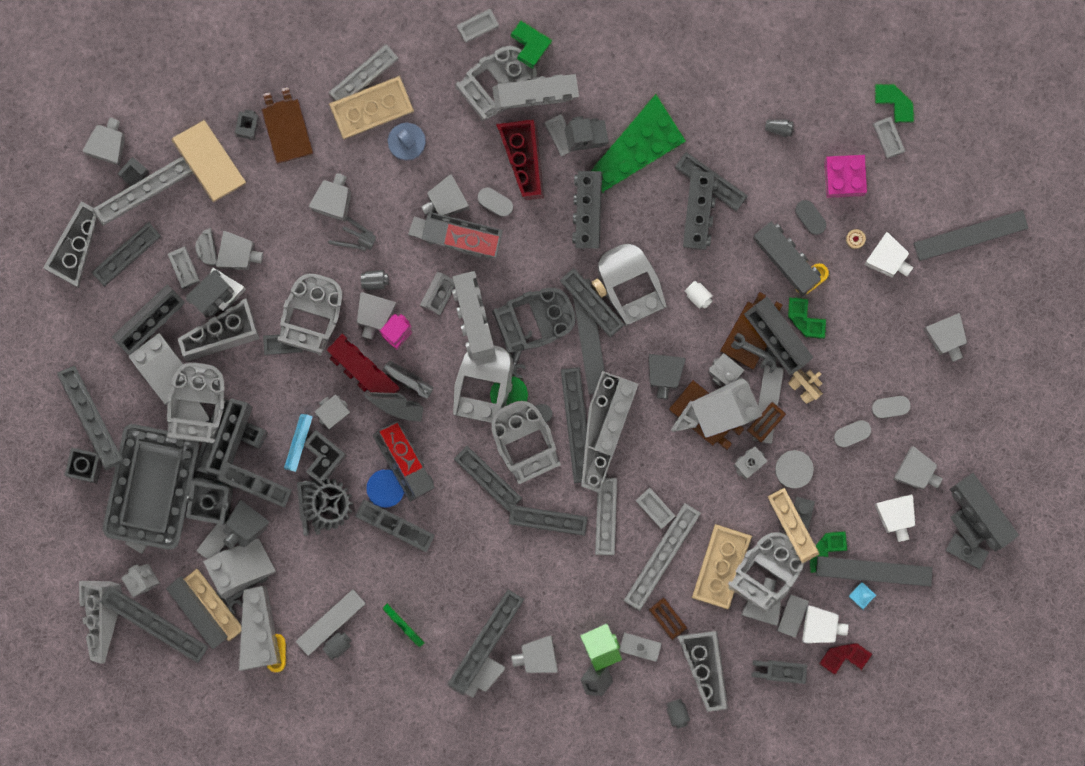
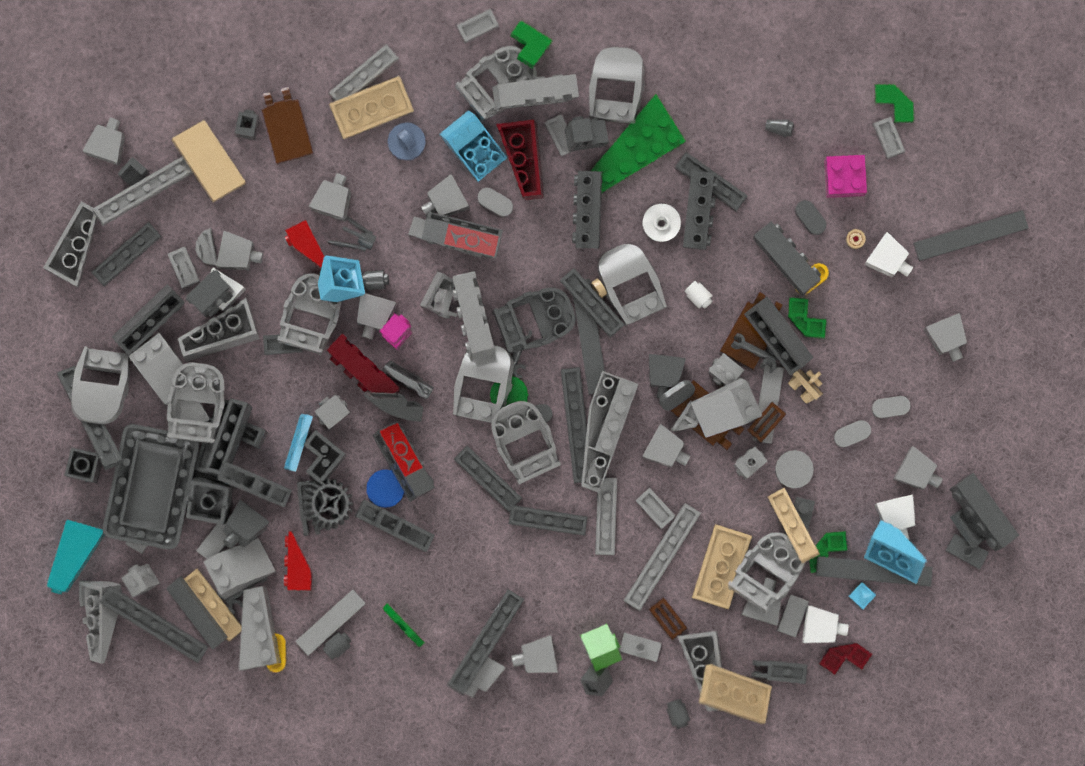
none -> teal slope [46,520,105,595]
none -> light grey slope [71,346,130,424]
none -> red slope [284,532,312,591]
none -> red slope [285,220,324,268]
none -> medium azure slope [318,255,365,302]
none -> light grey bracket [433,288,457,319]
none -> medium azure slope [439,110,507,182]
none -> light grey slope [589,47,645,124]
none -> light grey torso [642,424,691,468]
none -> white dish [643,204,681,242]
none -> dark grey tile [659,380,695,411]
none -> tan tile [699,664,772,724]
none -> medium azure slope [864,520,926,583]

